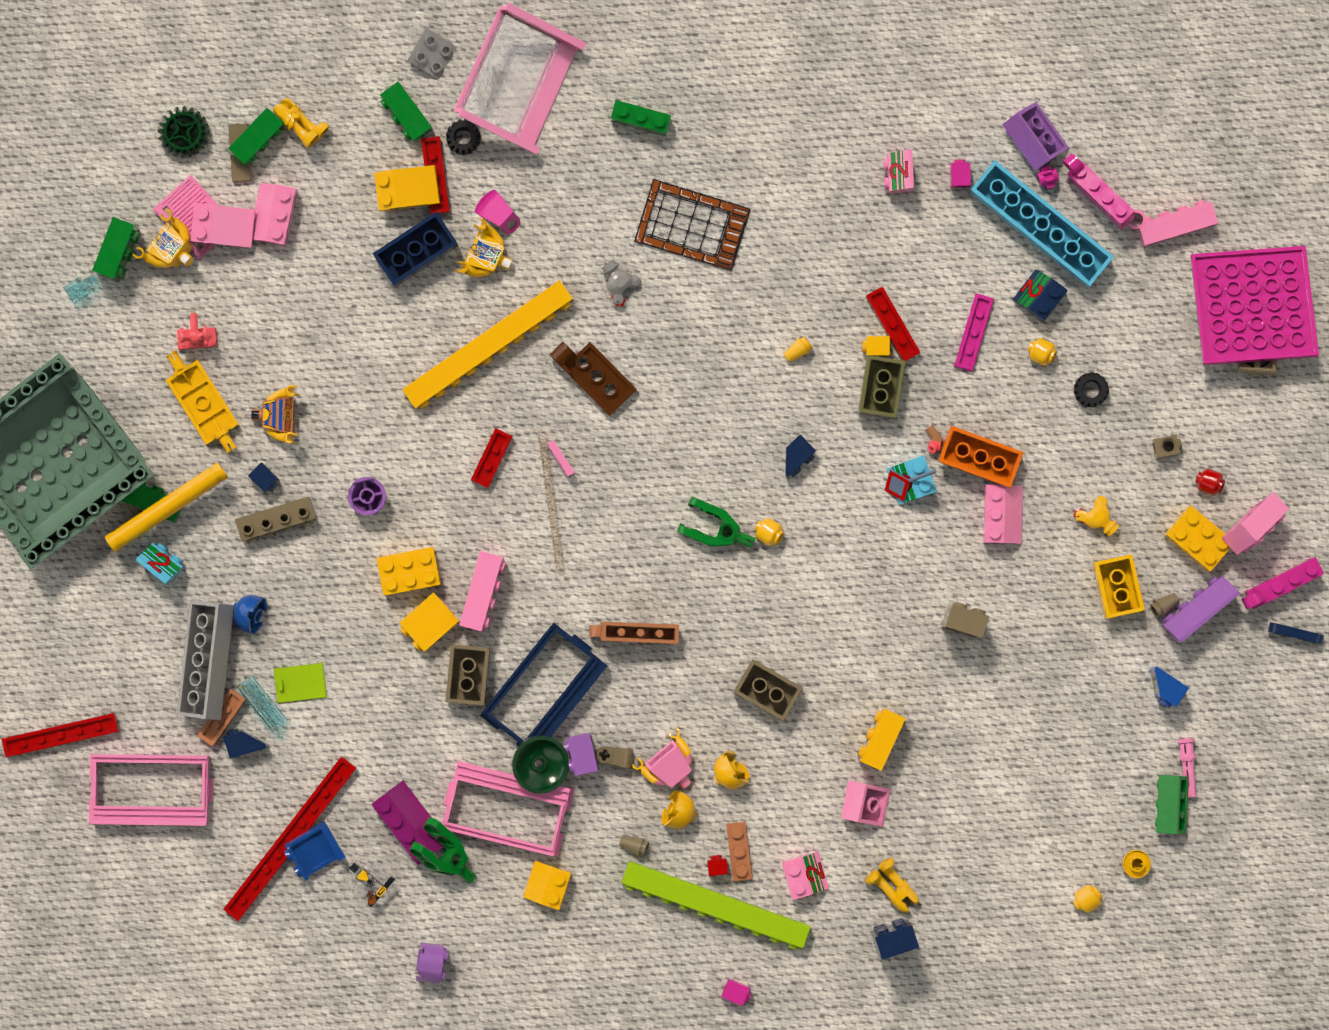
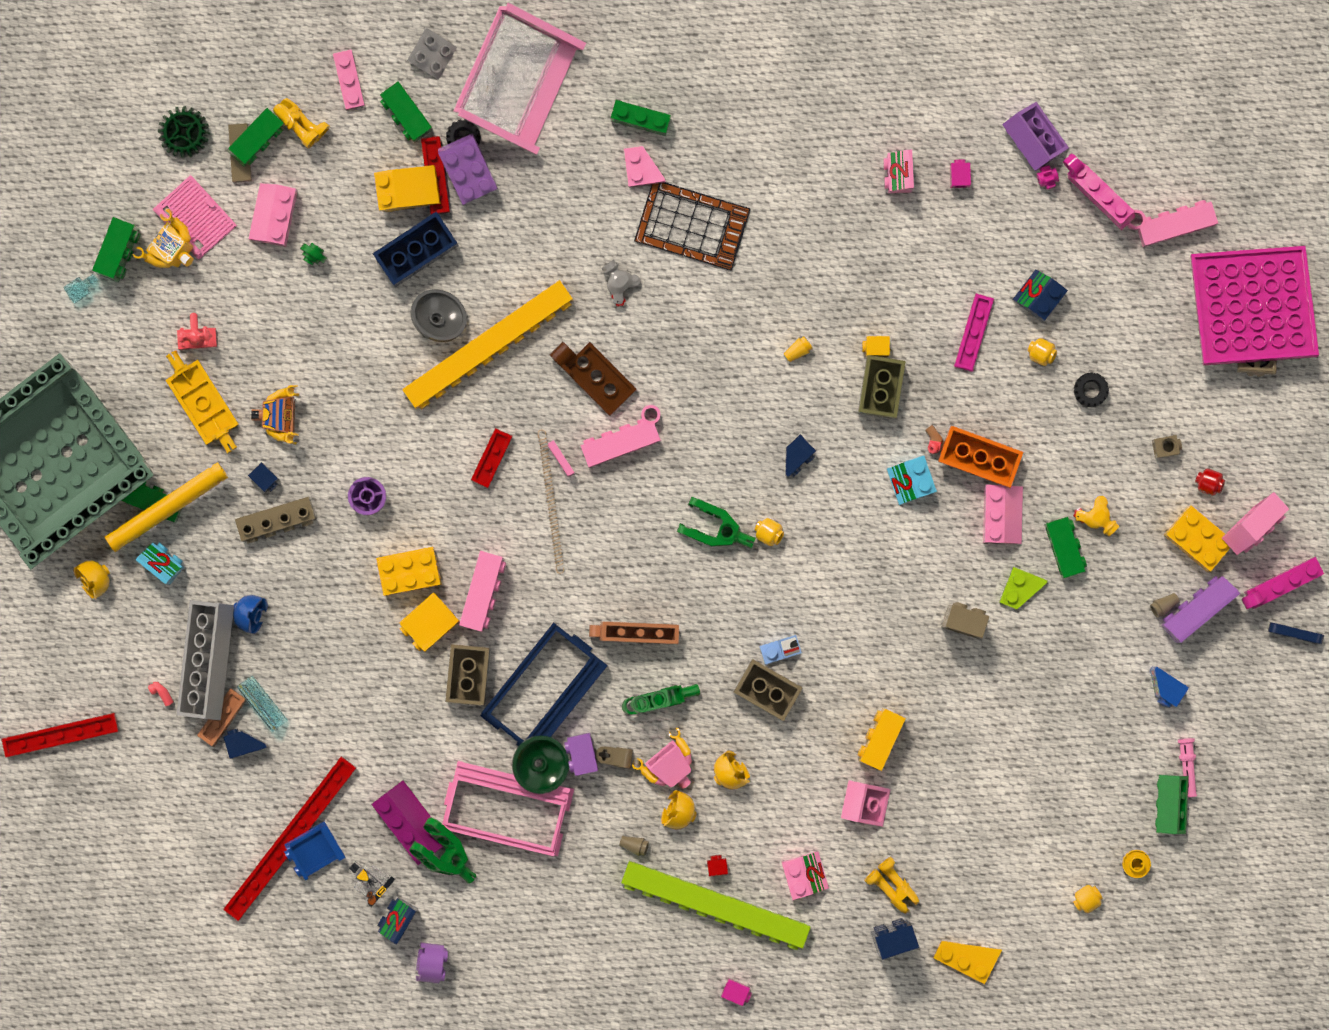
bright pink piece [89,754,213,826] -> none
bright pink slope [191,203,255,248] -> none
lime container [273,662,327,703] -> none
yellow torso [455,217,513,278] -> none
dark pink piece [475,190,520,234] -> none
yellow slope [523,860,571,910] -> none
nougat plate [726,821,752,881] -> none
red plate [866,286,921,361] -> none
piece [885,470,937,501] -> none
medium azure brick [969,160,1114,289] -> none
yellow brick [1092,554,1145,619] -> none
none -> yellow cylinder [73,560,110,599]
none -> coral arm [148,682,174,706]
none -> green plate [300,243,327,266]
none -> bright pink plate [333,50,365,110]
none -> slope [377,897,418,945]
none -> dark grey dish [410,289,467,342]
none -> medium lavender brick [438,133,498,205]
none -> bright pink hinge [580,405,661,468]
none -> green piece [622,684,700,715]
none -> bright pink wing [624,146,666,187]
none -> light blue slope [759,635,802,664]
none -> yellow wing [933,940,1002,984]
none -> lime wing [999,567,1048,610]
none -> green brick [1044,517,1087,579]

